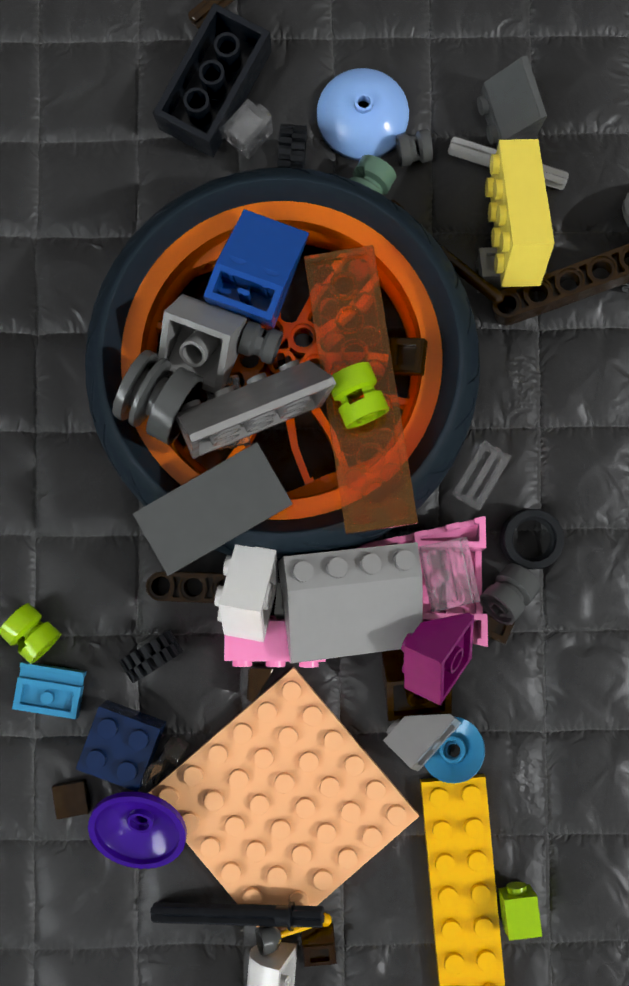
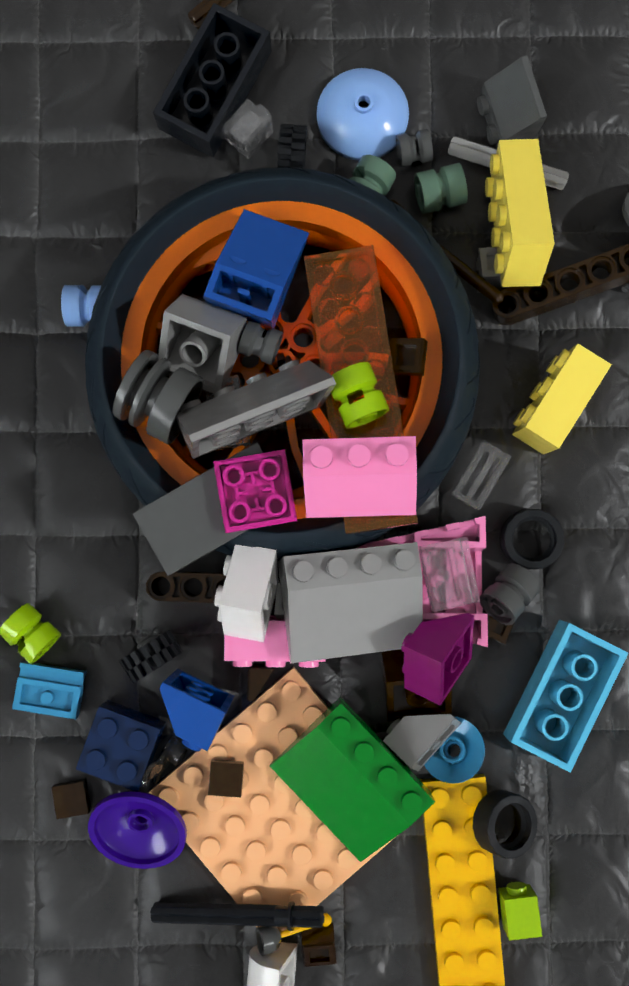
none -> light blue wheel [61,285,101,327]
none -> blue slope [159,669,234,751]
none -> dark brown tile [208,759,244,798]
none -> dark pink tile [213,449,297,533]
none -> green slope [270,697,435,862]
none -> bright pink slope [302,436,417,518]
none -> sand green wheel [414,163,468,214]
none -> black tyre [473,790,537,859]
none -> medium azure brick [503,620,628,773]
none -> light yellow brick [512,344,612,455]

